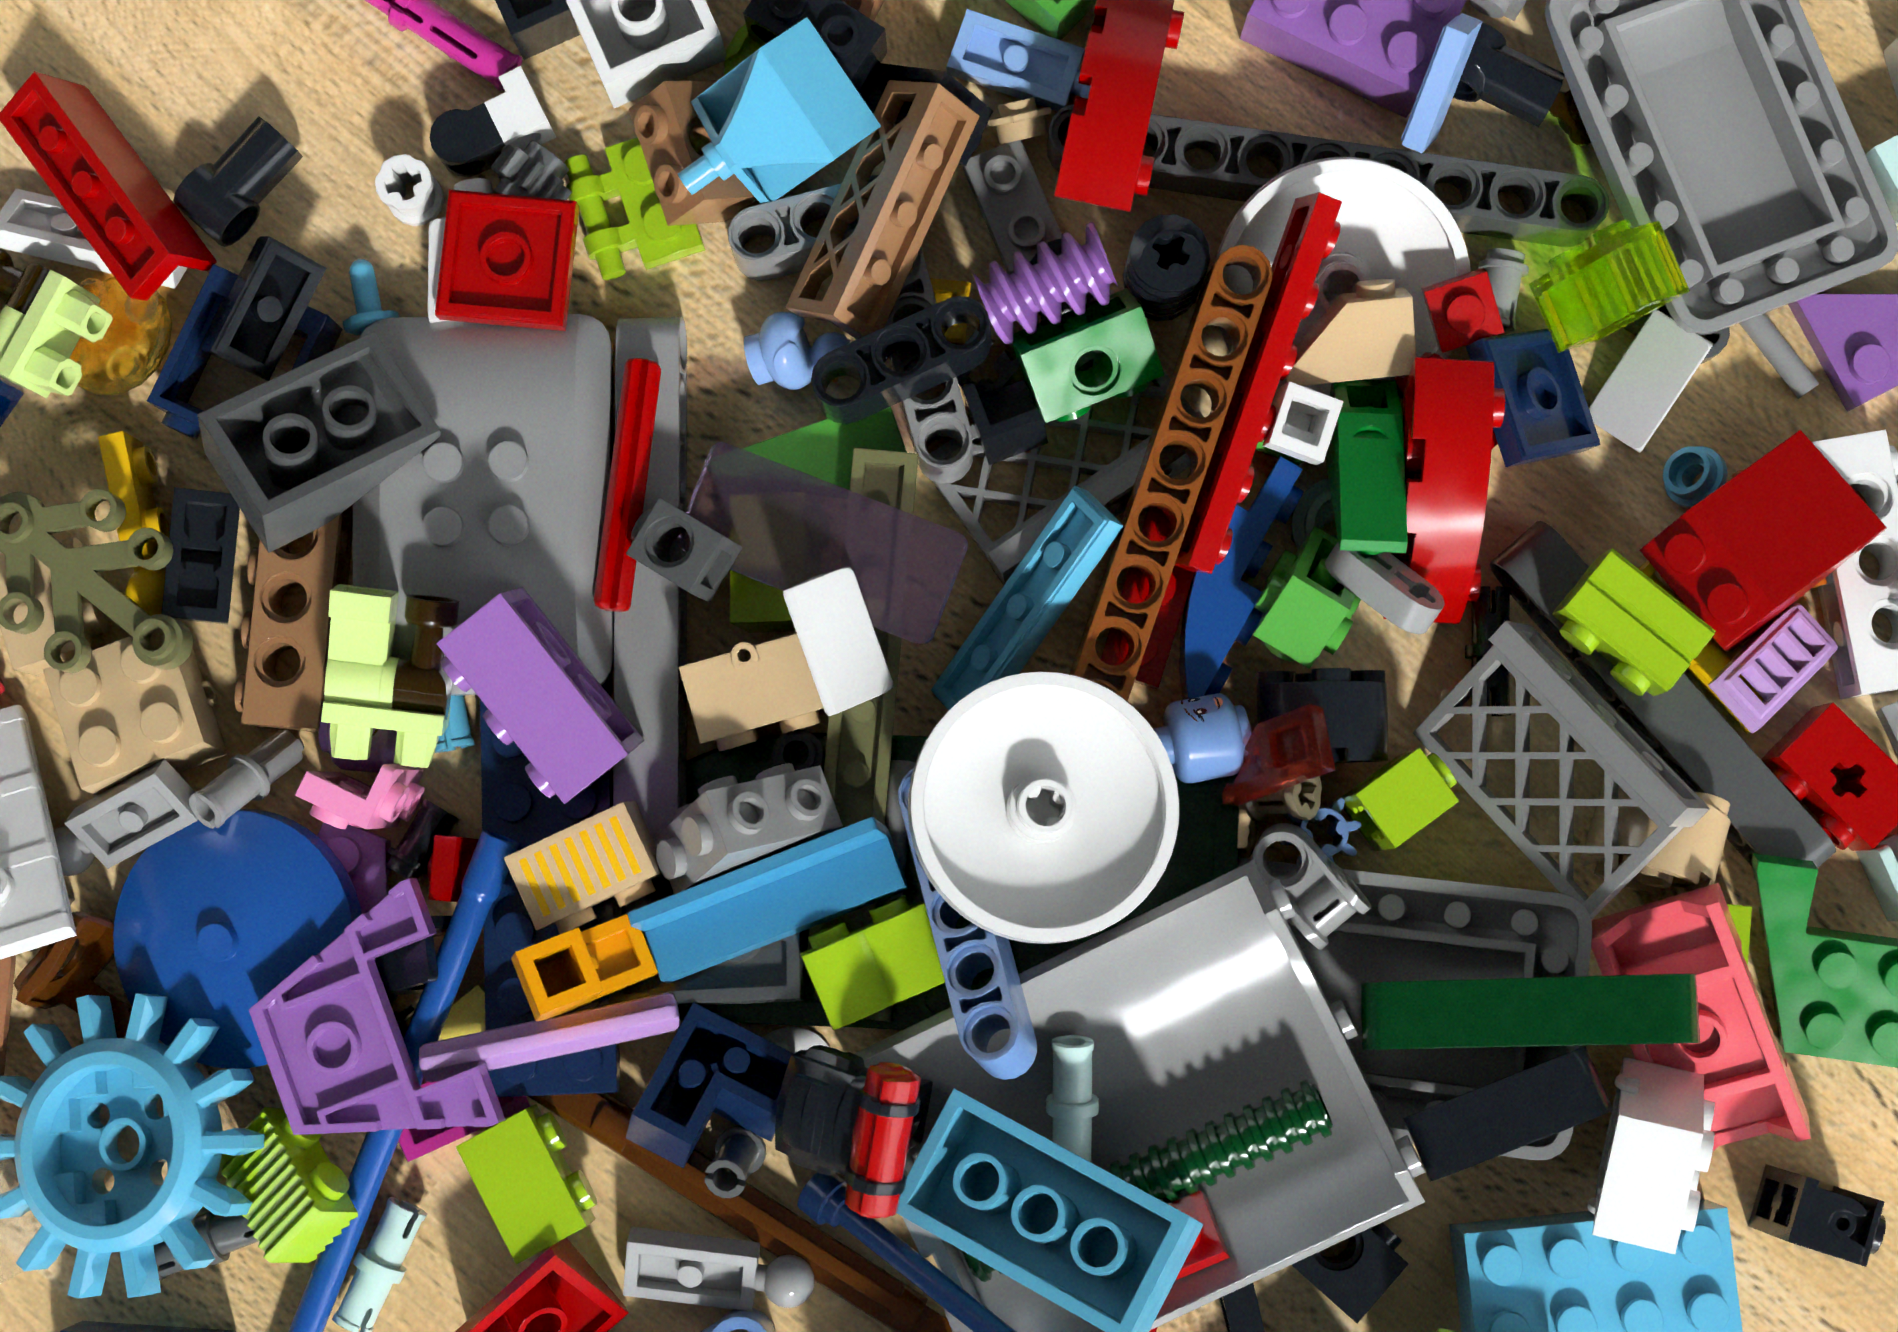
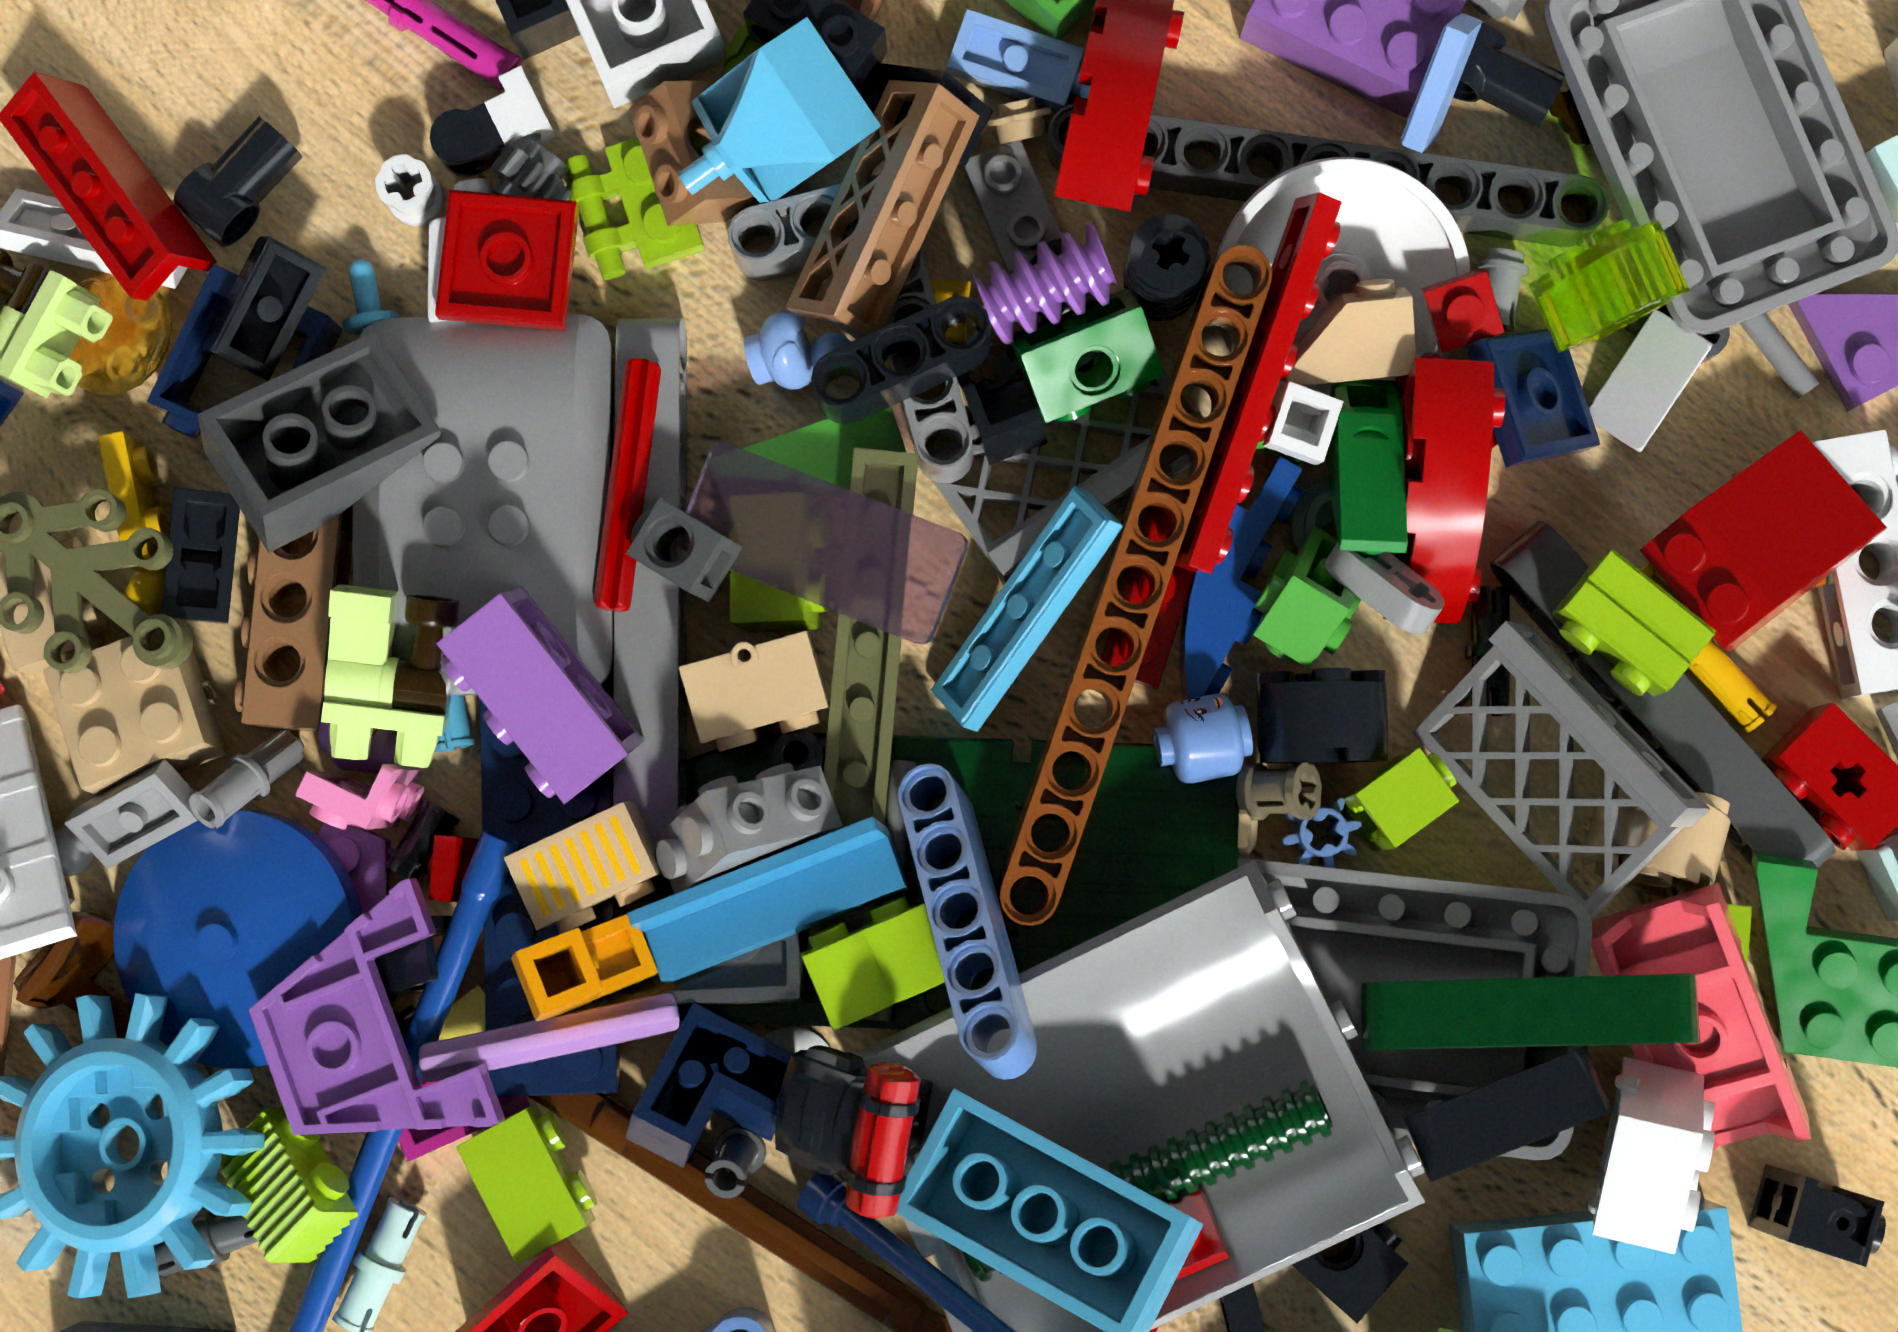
light grey plate [623,1226,815,1312] -> none
white slope [783,567,893,716] -> none
white dish [908,672,1179,944] -> none
light aqua pin [1046,1035,1099,1163] -> none
clear red tile [1222,704,1335,806] -> none
light grey piece [1252,823,1372,950] -> none
medium azure plate [1663,446,1728,509] -> none
lavender slope [1708,603,1838,734] -> none

